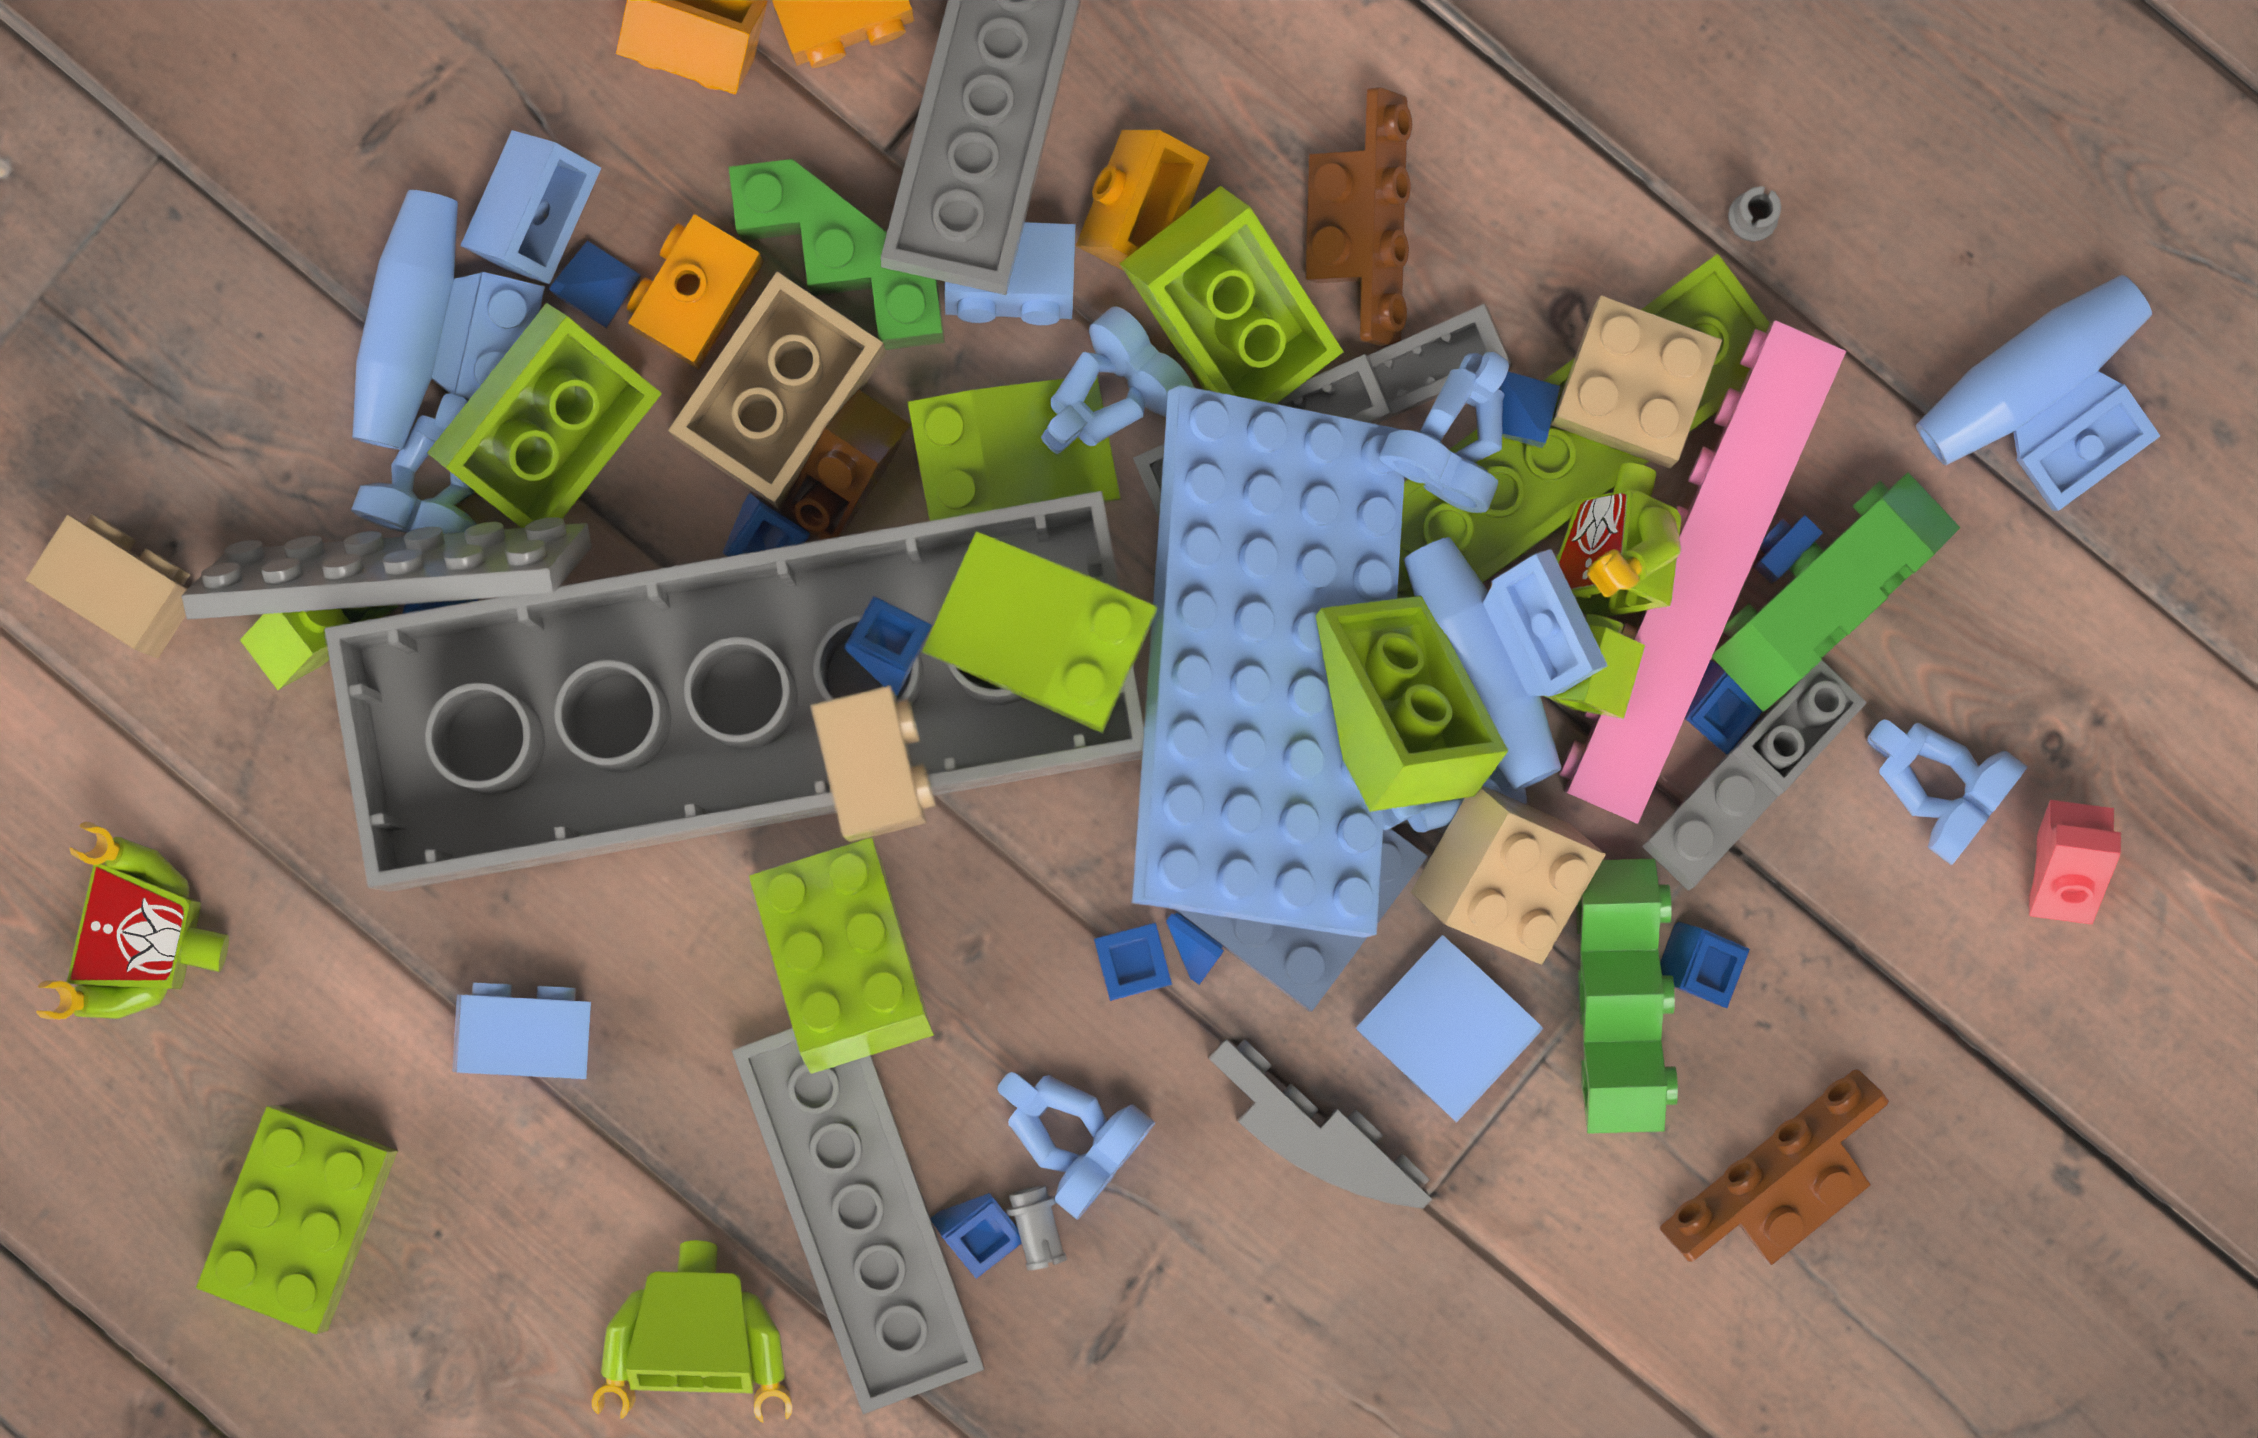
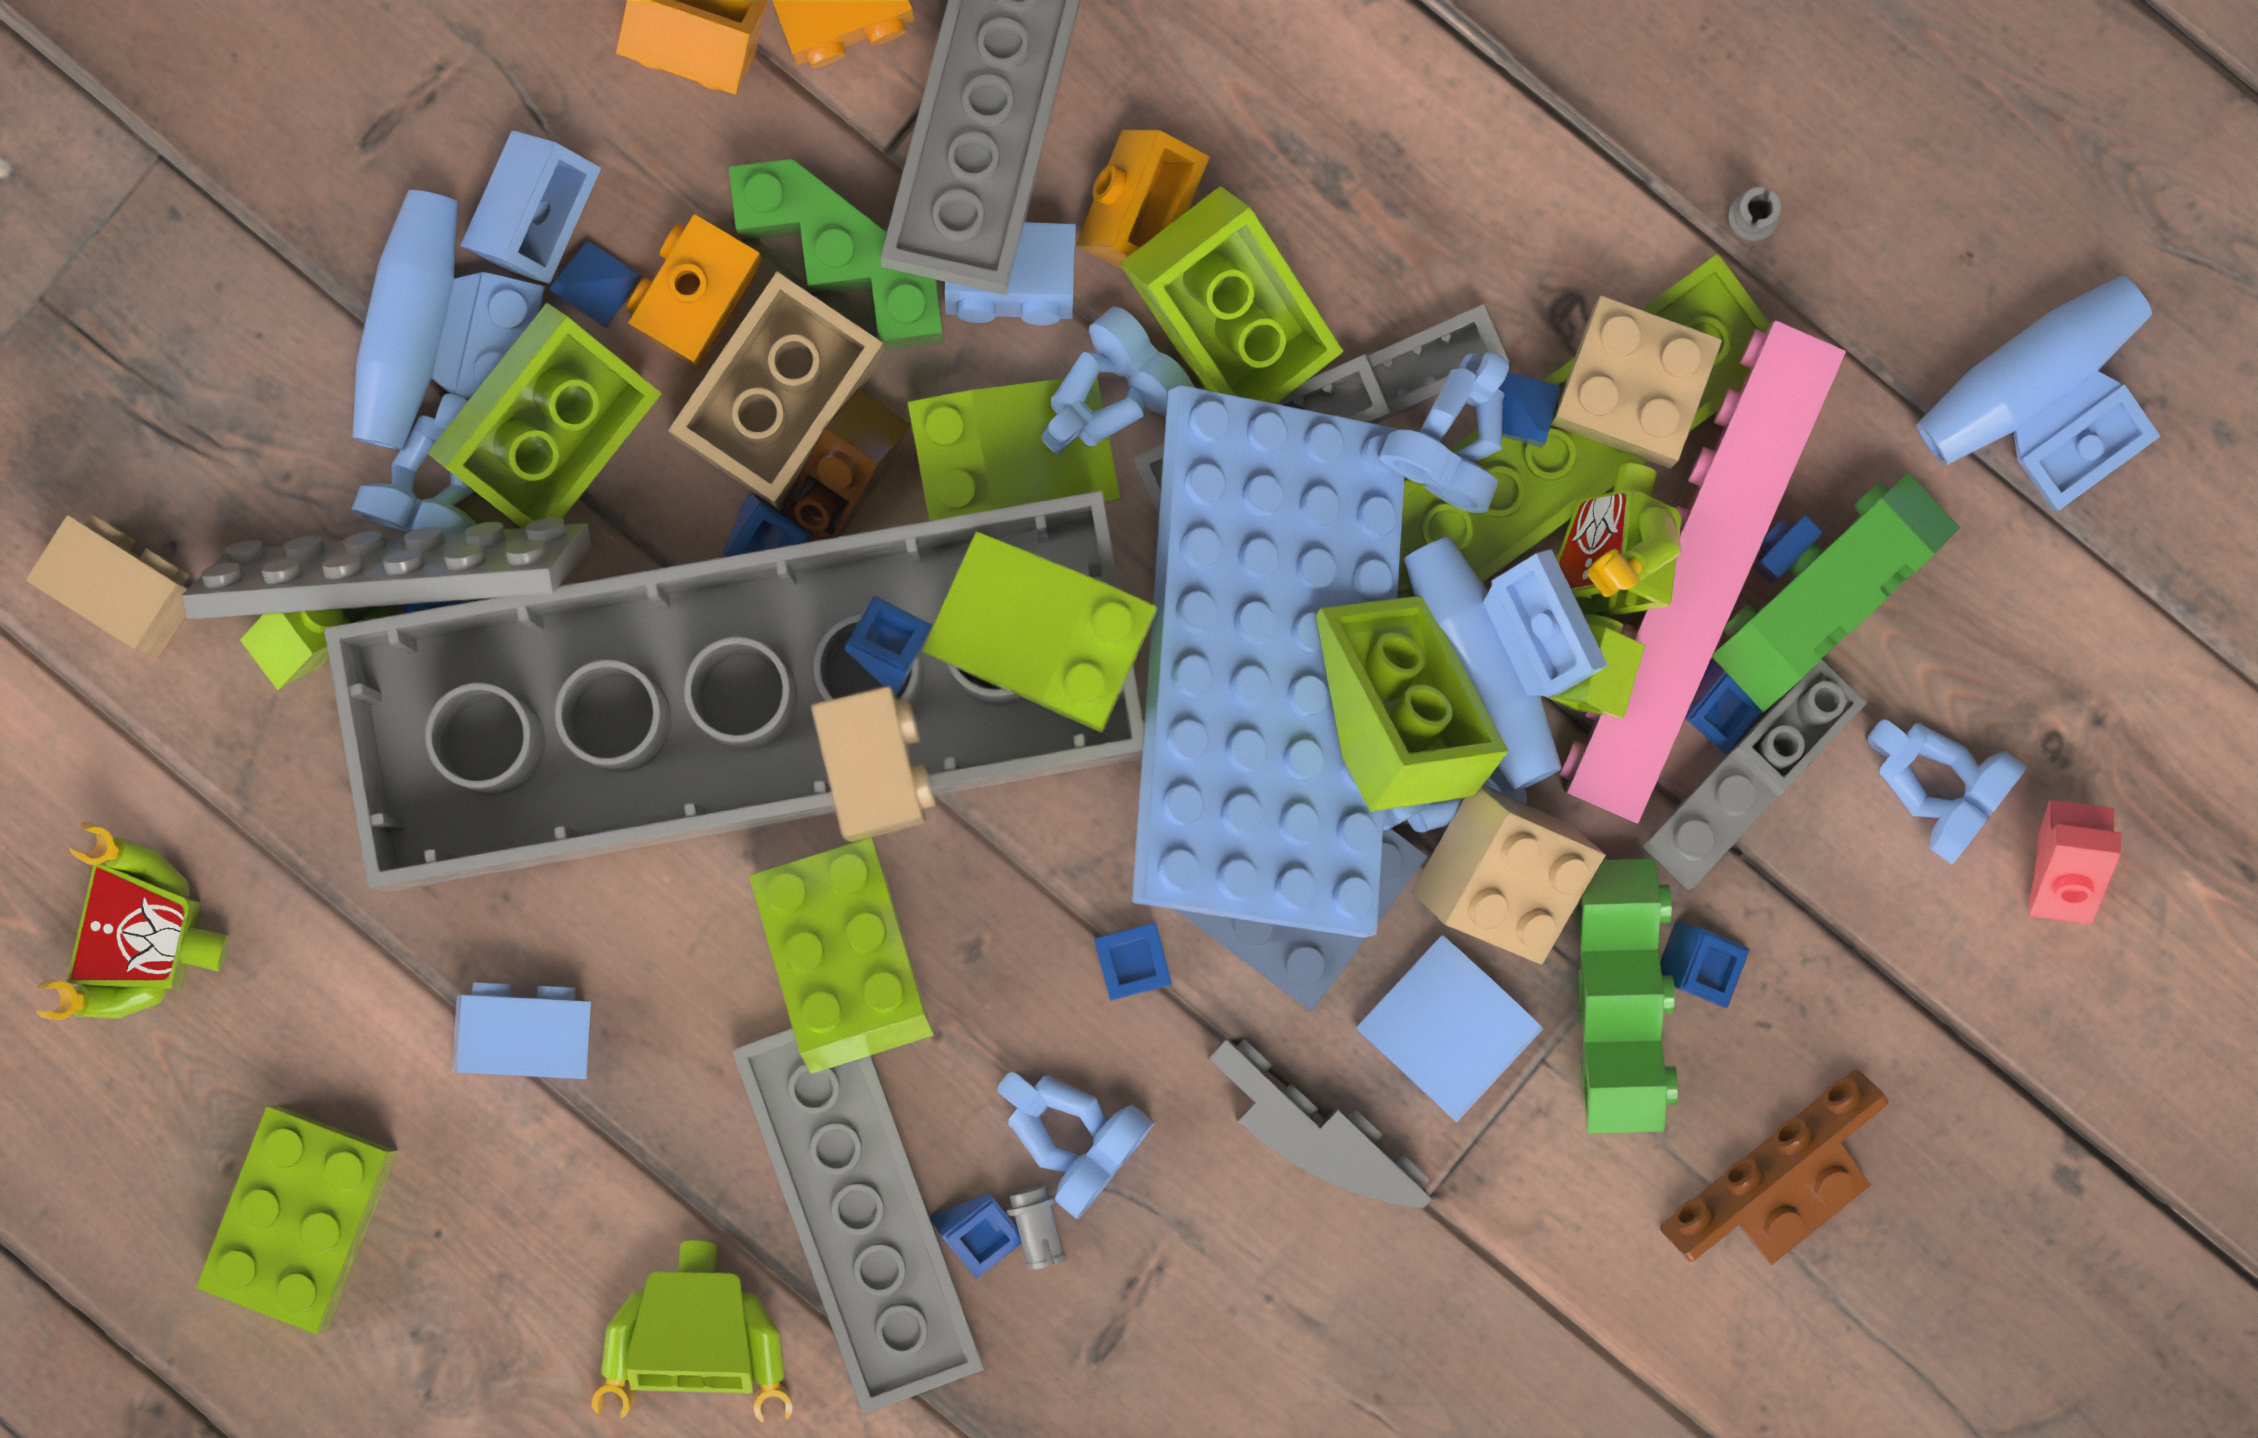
blue slope [1166,913,1224,985] -> none
dark orange bracket [1306,87,1412,347] -> none

